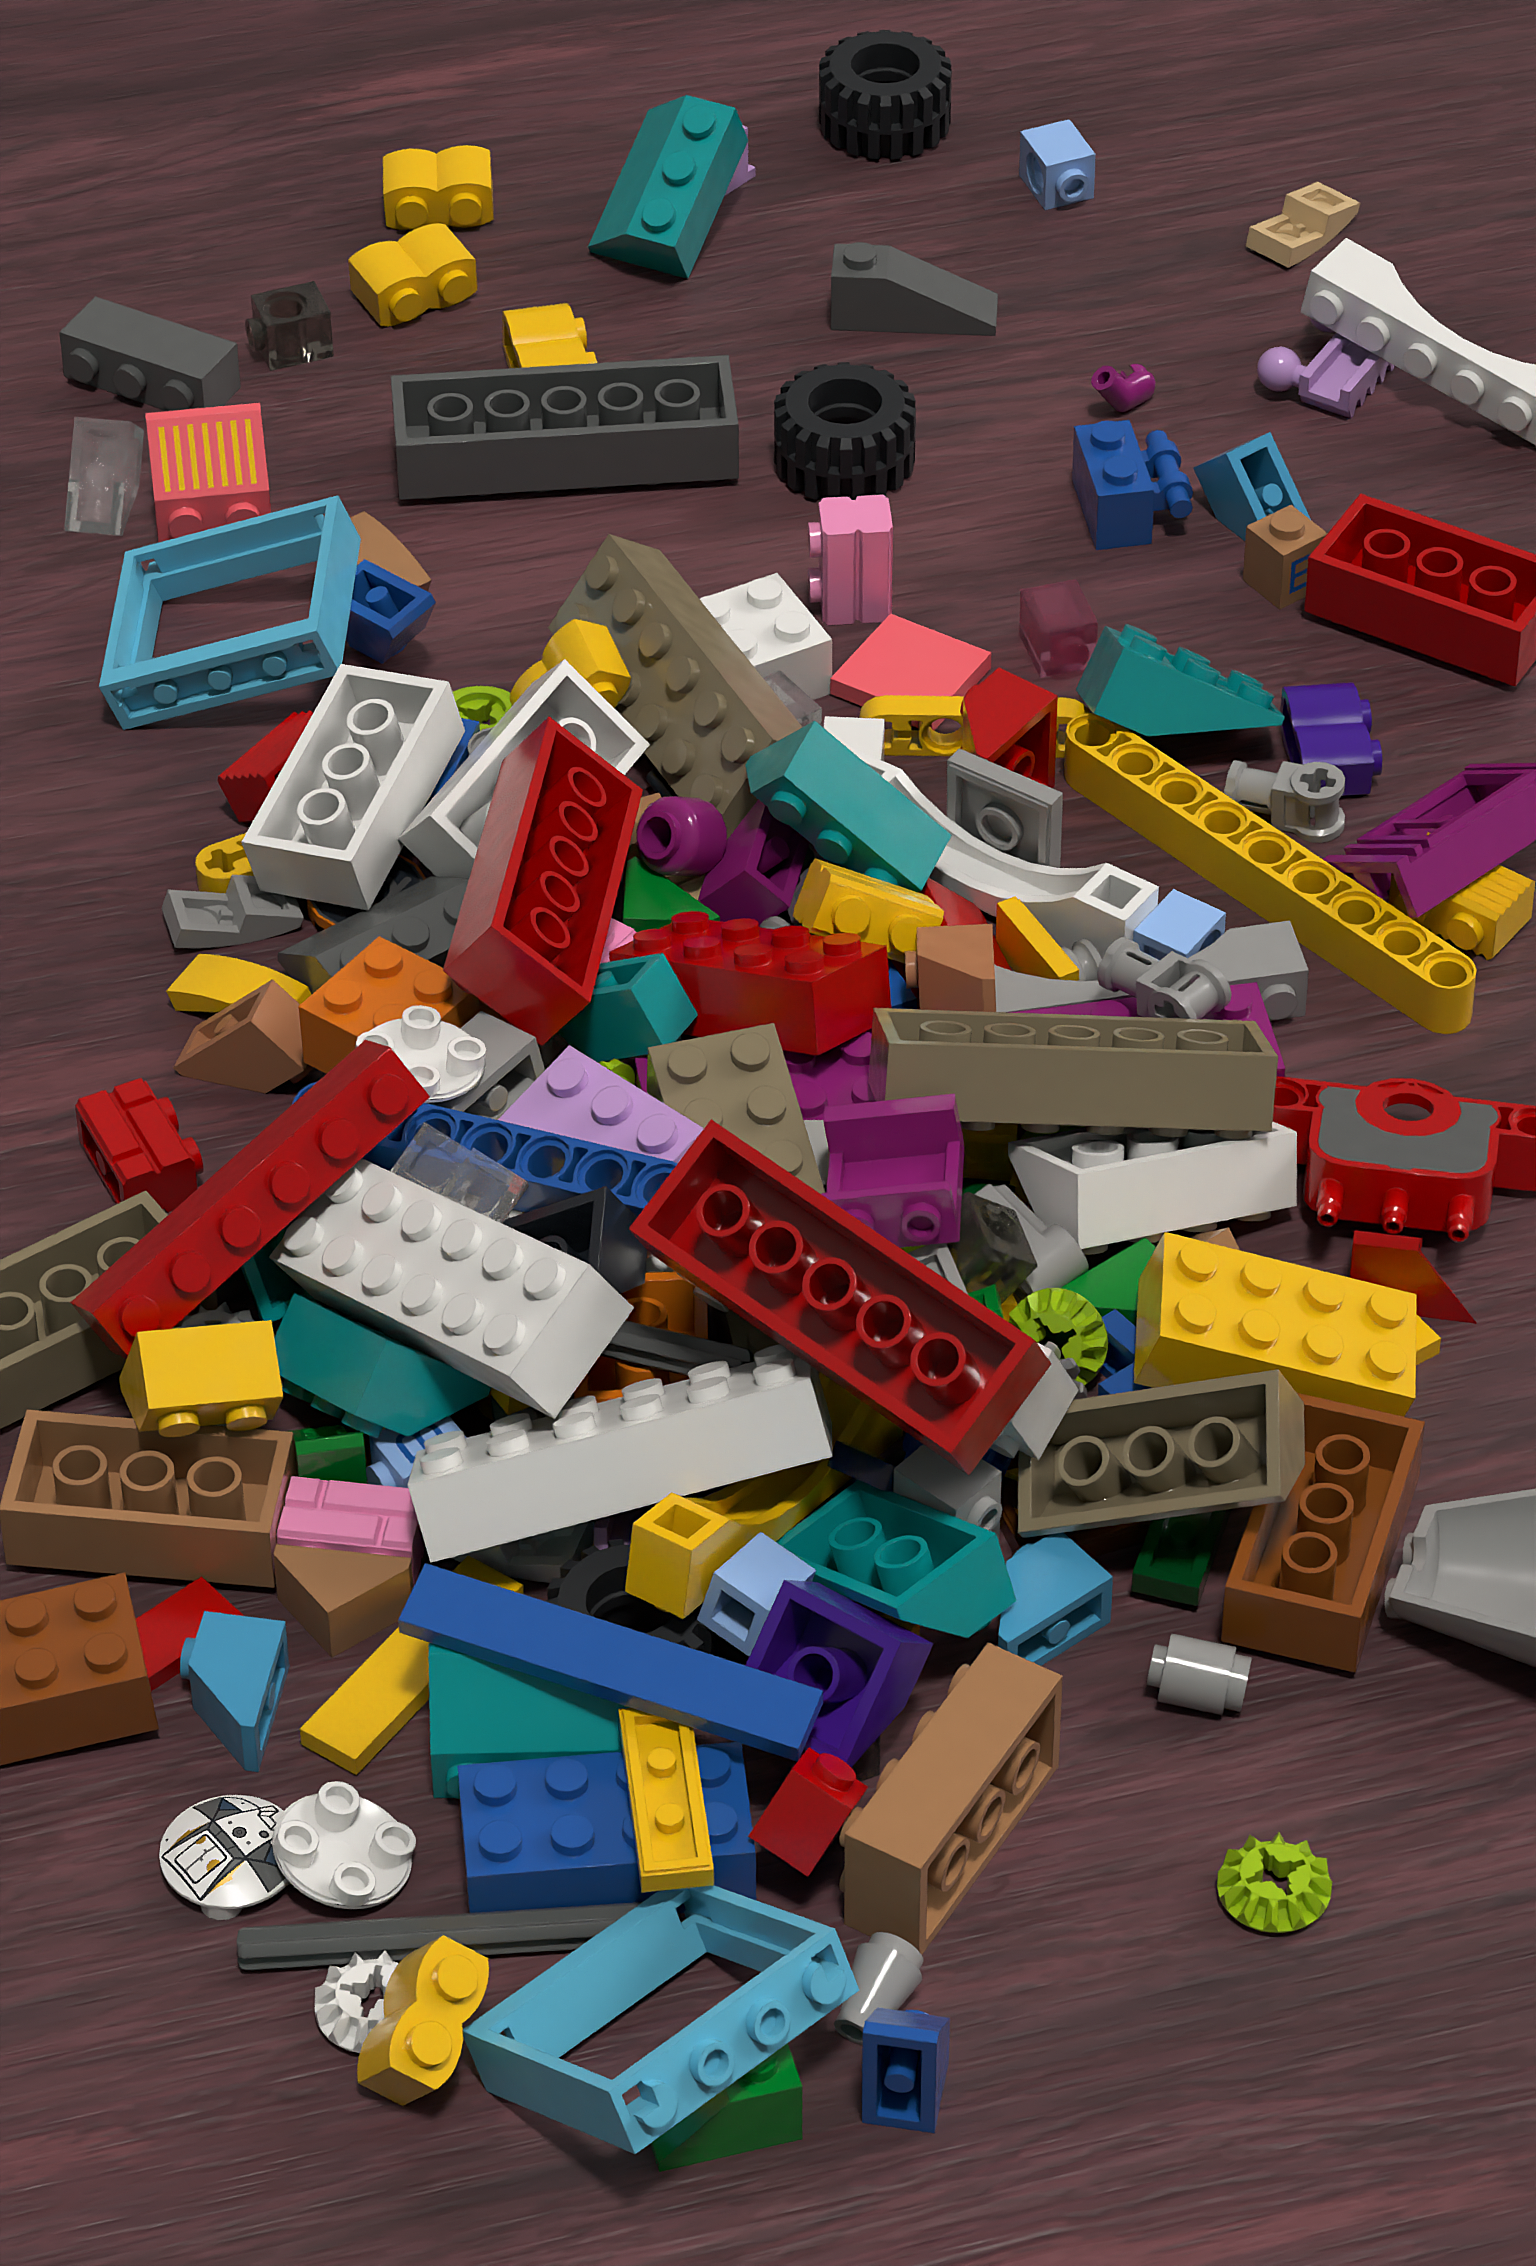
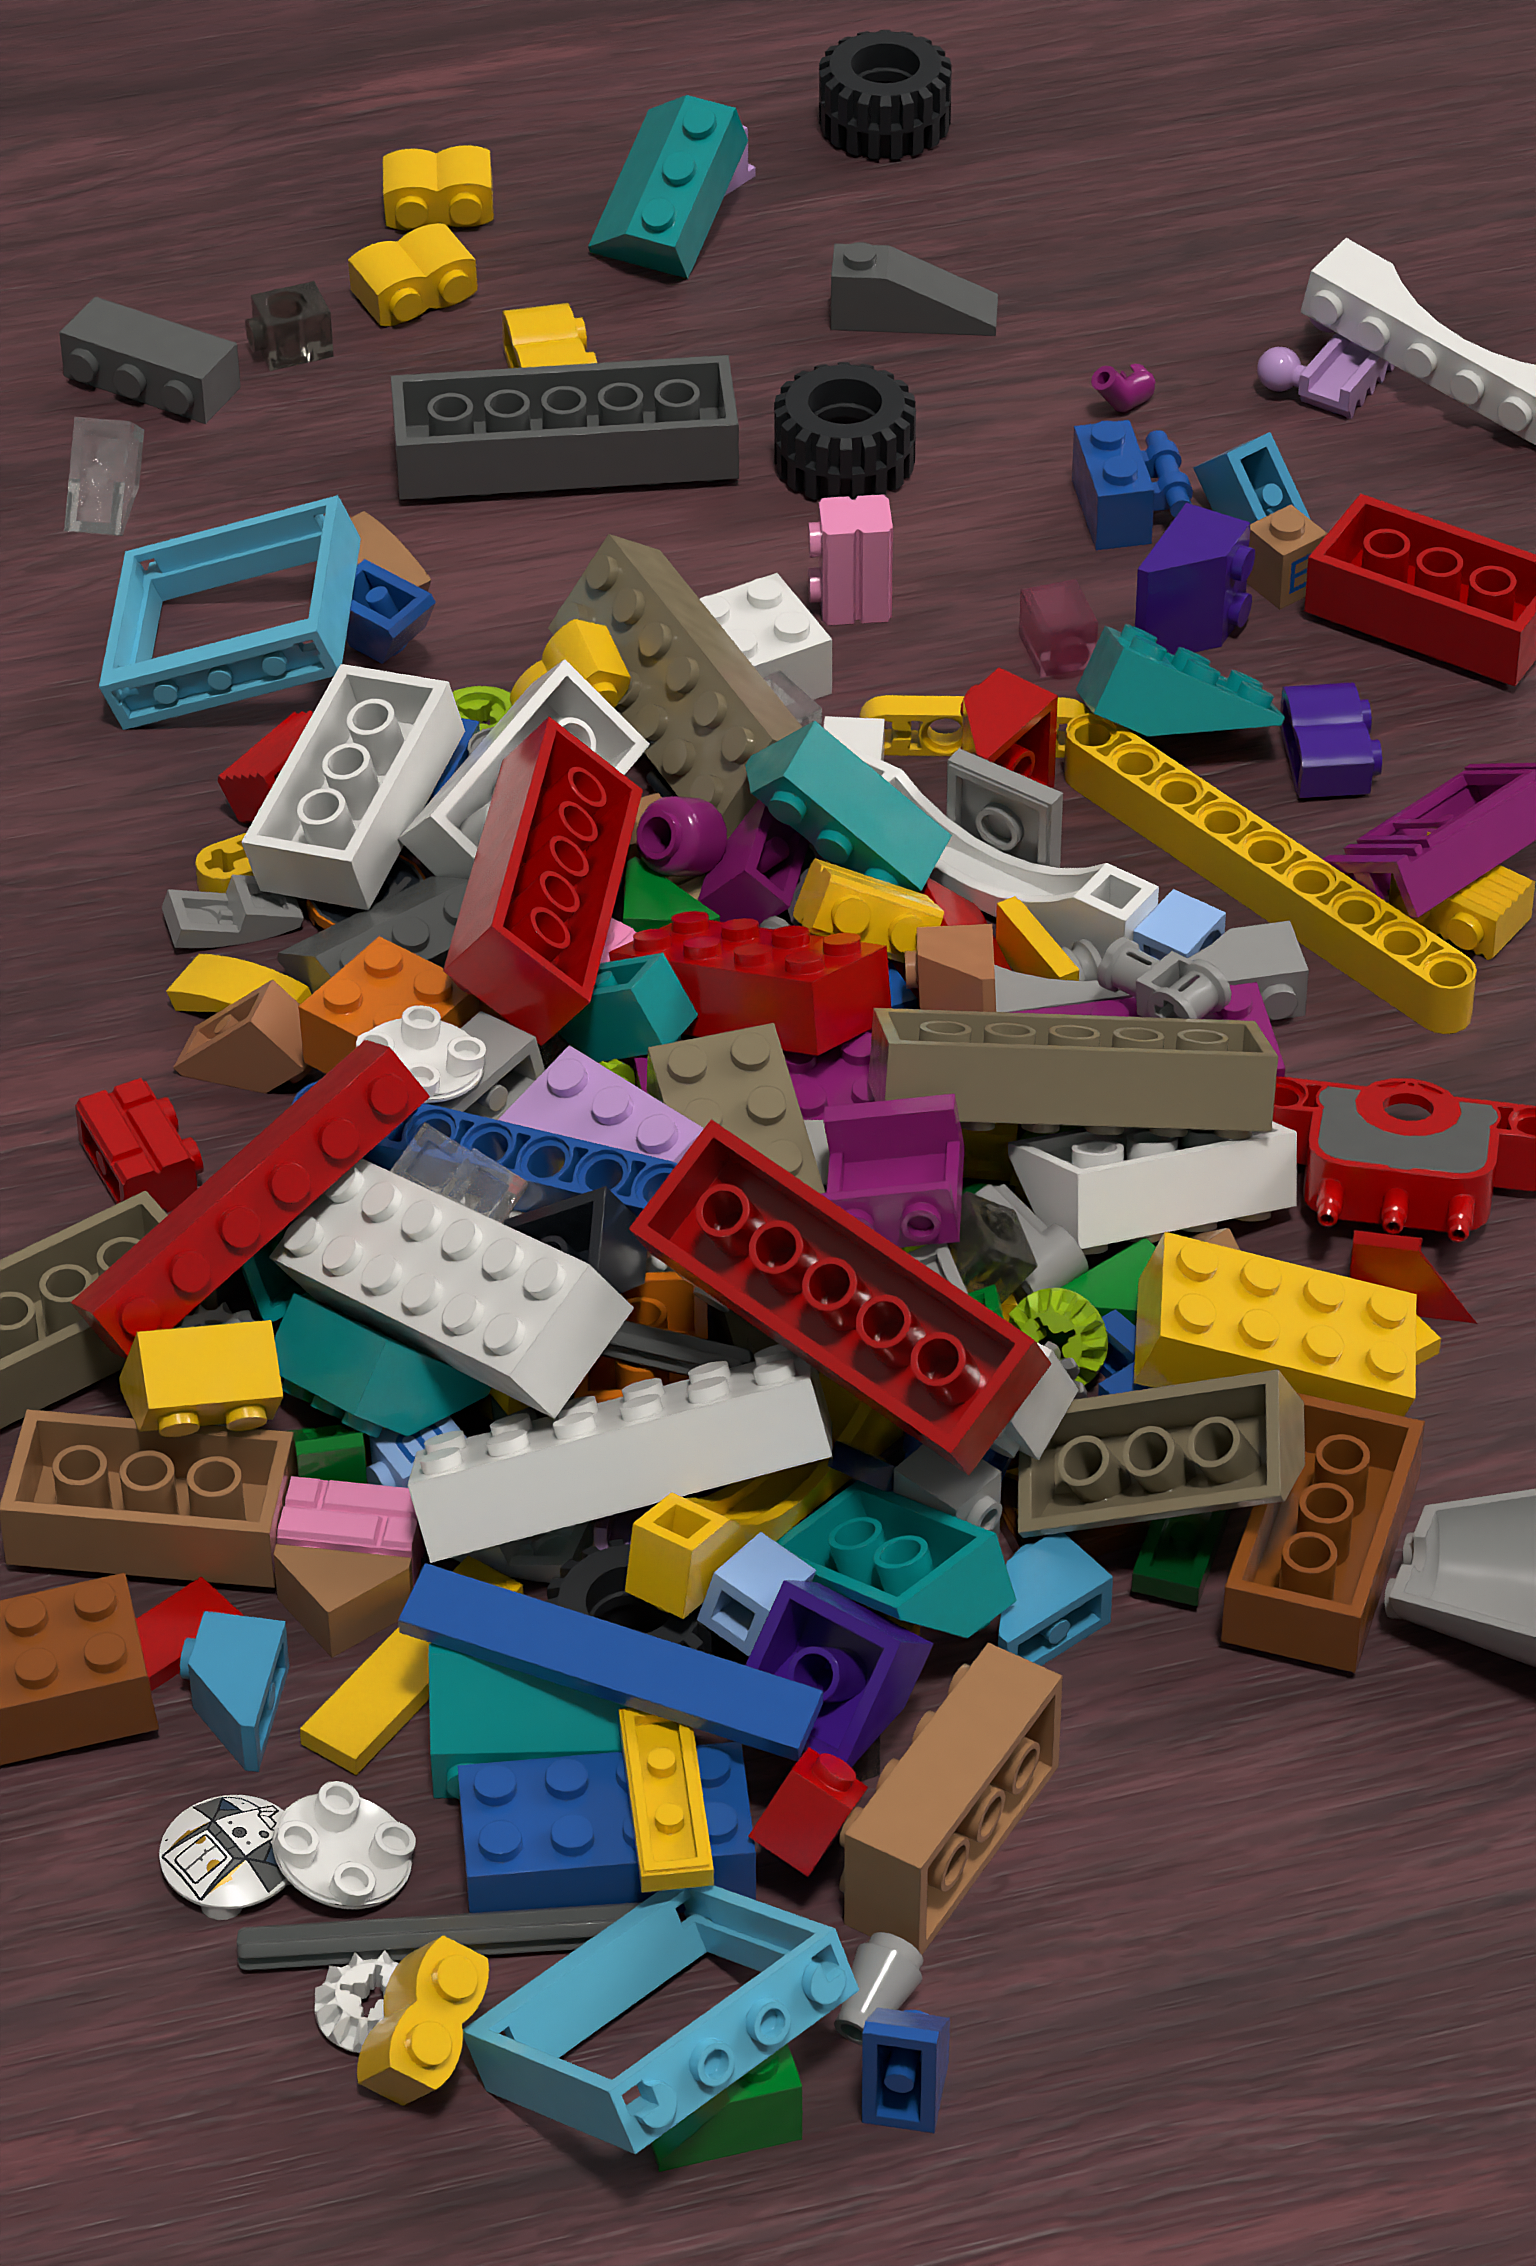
coral slope [145,403,271,543] -> none
coral tile [830,614,991,731] -> none
light blue brick [1019,119,1096,210] -> none
light grey brick [1147,1633,1252,1715] -> none
lime gear [1217,1832,1333,1933] -> none
light grey connector [1224,760,1345,843] -> none
tan slope [1246,182,1360,268] -> none
none -> dark purple slope [1135,503,1255,655]

